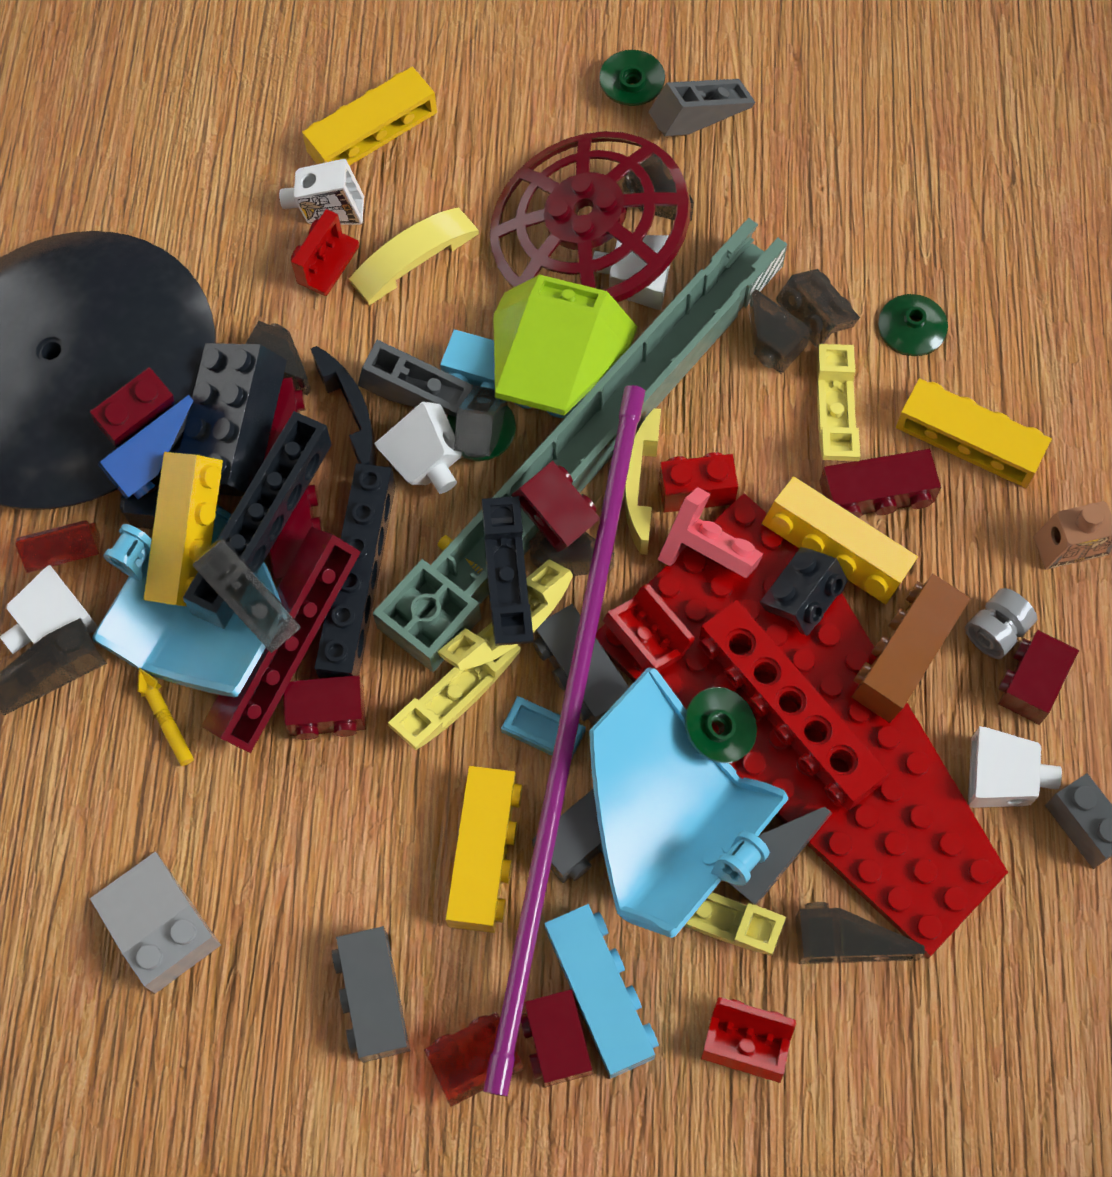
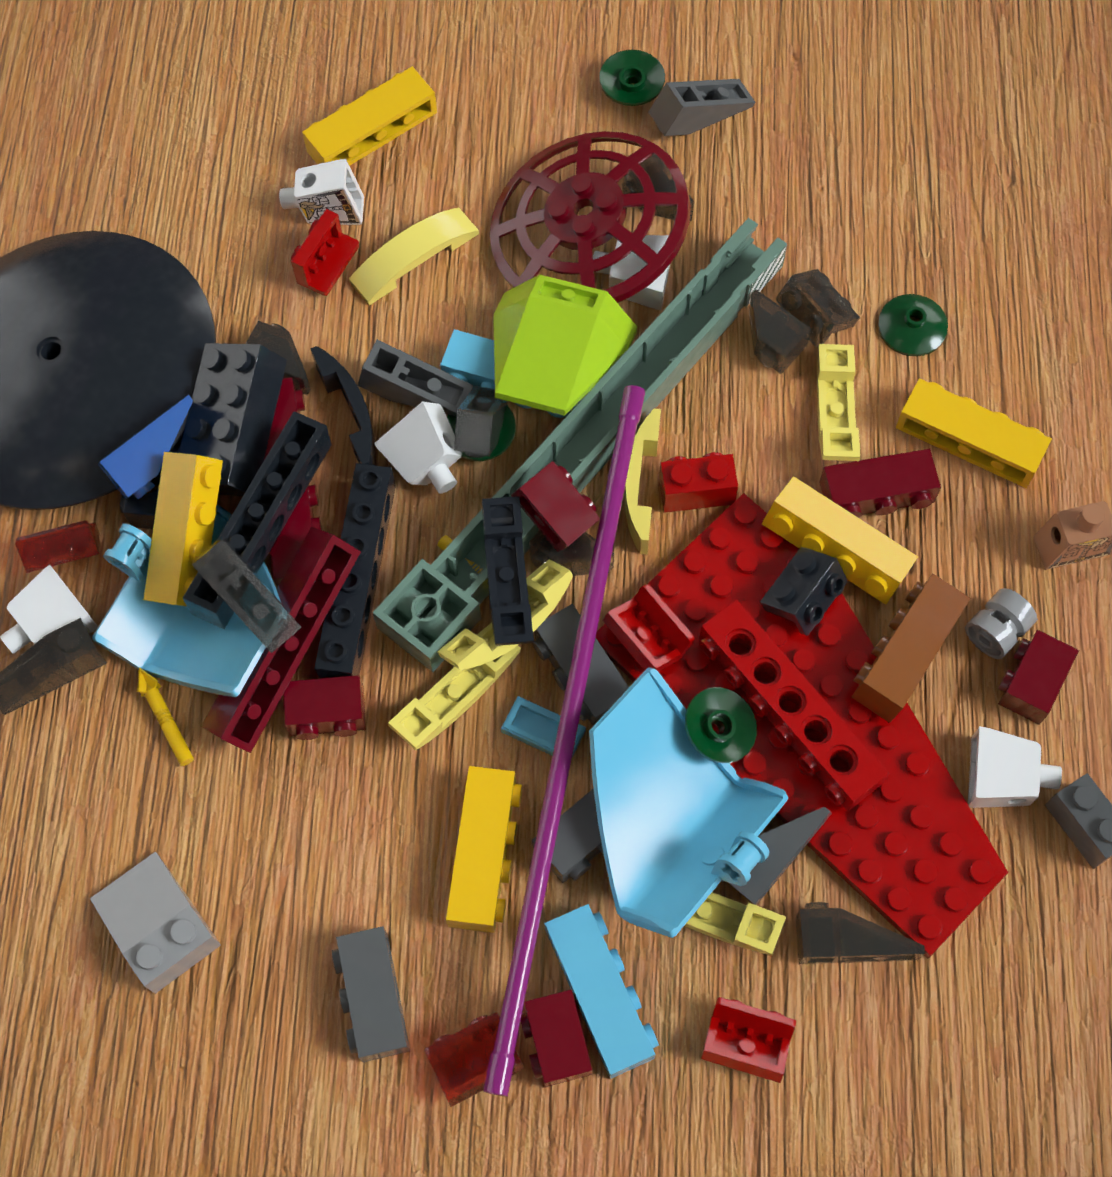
dark red brick [90,367,175,449] -> none
coral bracket [658,487,763,578] -> none

